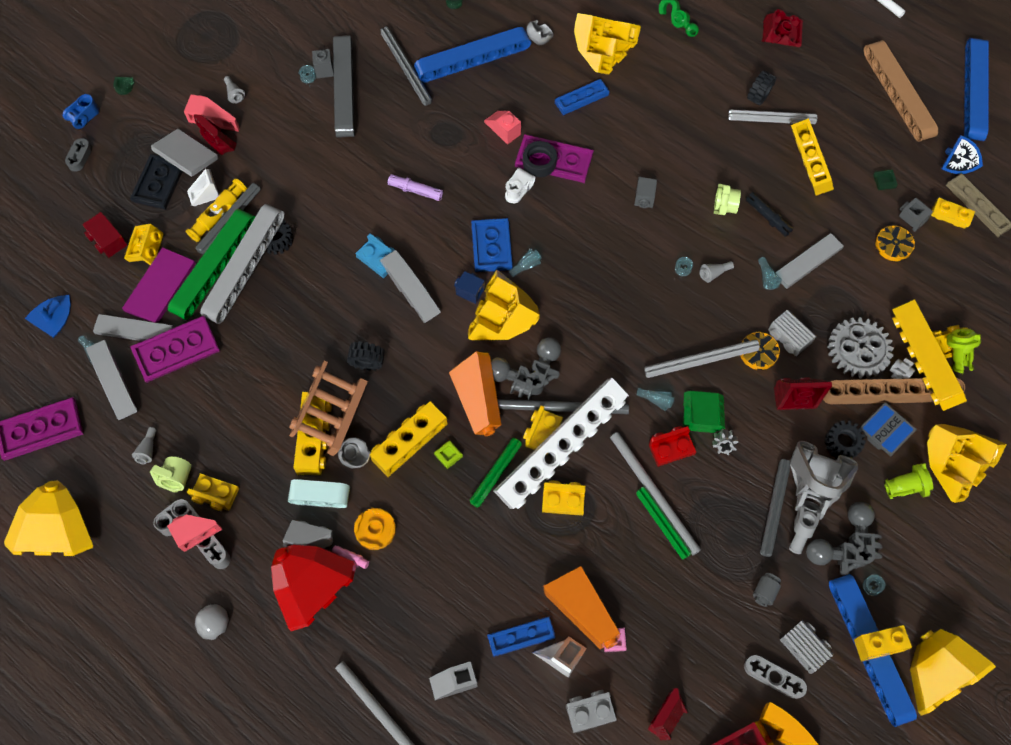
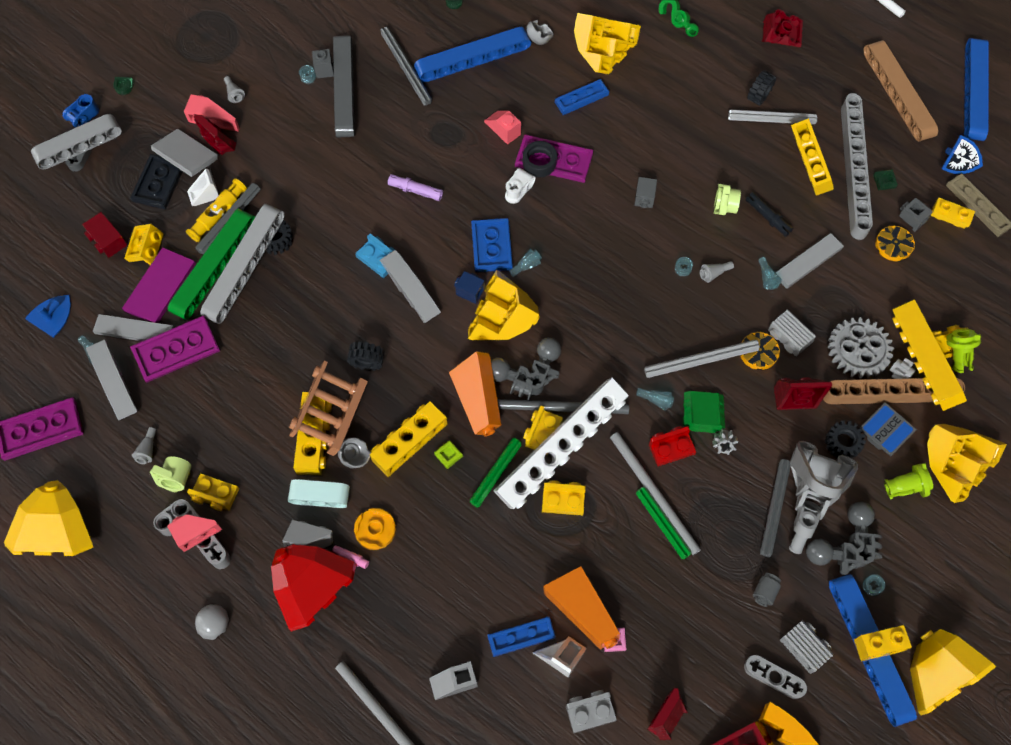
none -> light grey beam [31,114,122,169]
none -> light grey beam [841,93,873,240]

